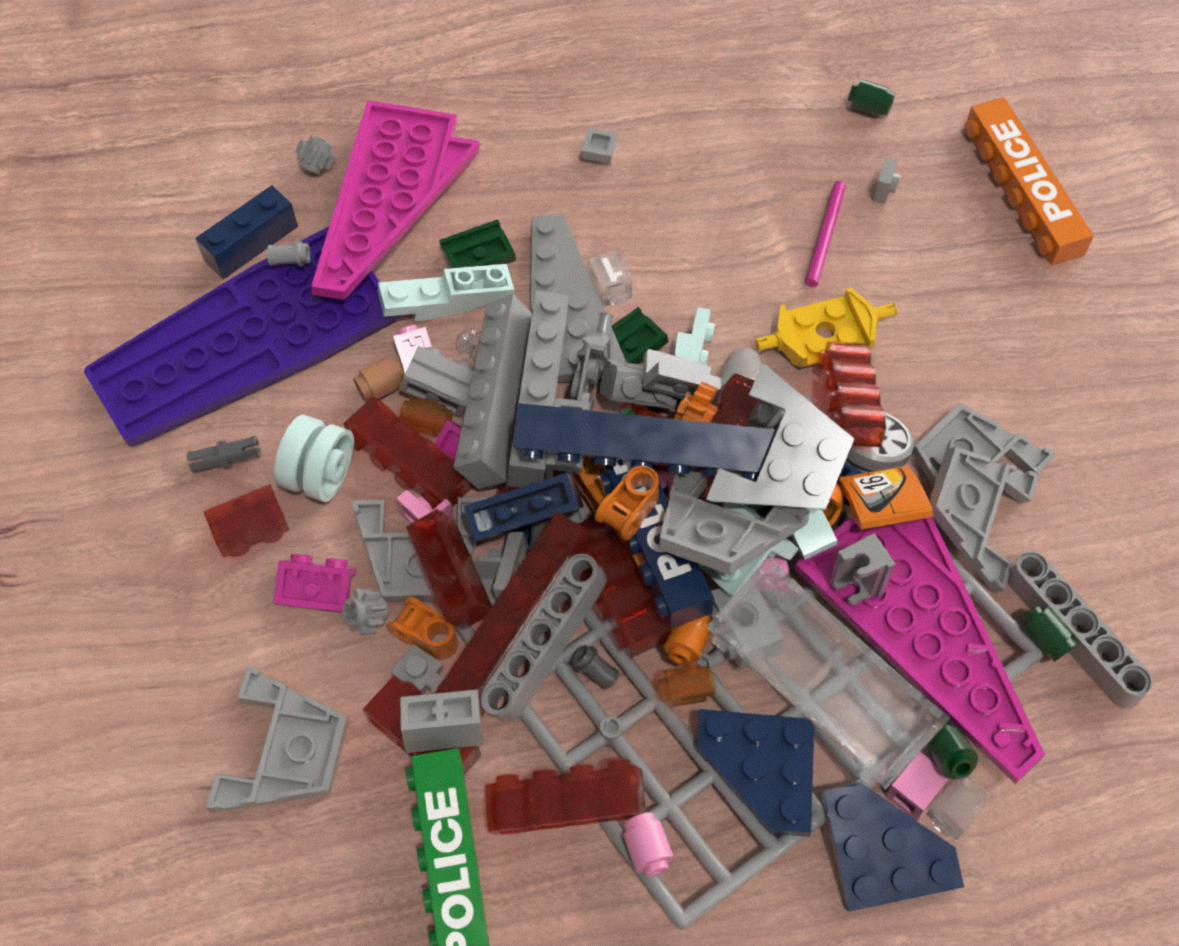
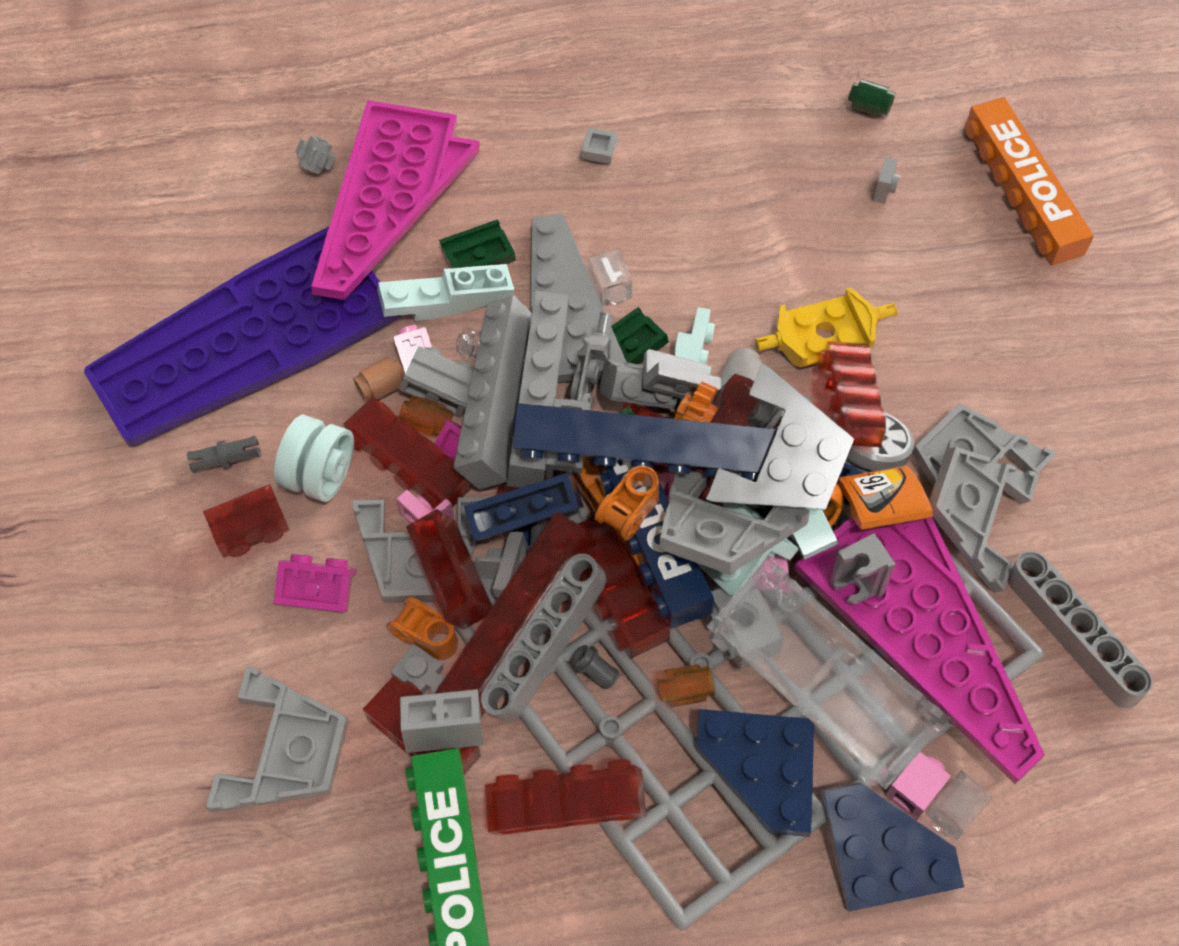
dark blue brick [195,185,298,280] -> none
light grey pin [267,240,311,267] -> none
light grey gear [342,589,388,635] -> none
bright pink brick [623,813,674,877] -> none
orange brick [664,615,712,666] -> none
dark pink bar [805,181,846,287] -> none
dark green brick [926,722,978,780] -> none
dark green brick [1021,606,1078,663] -> none

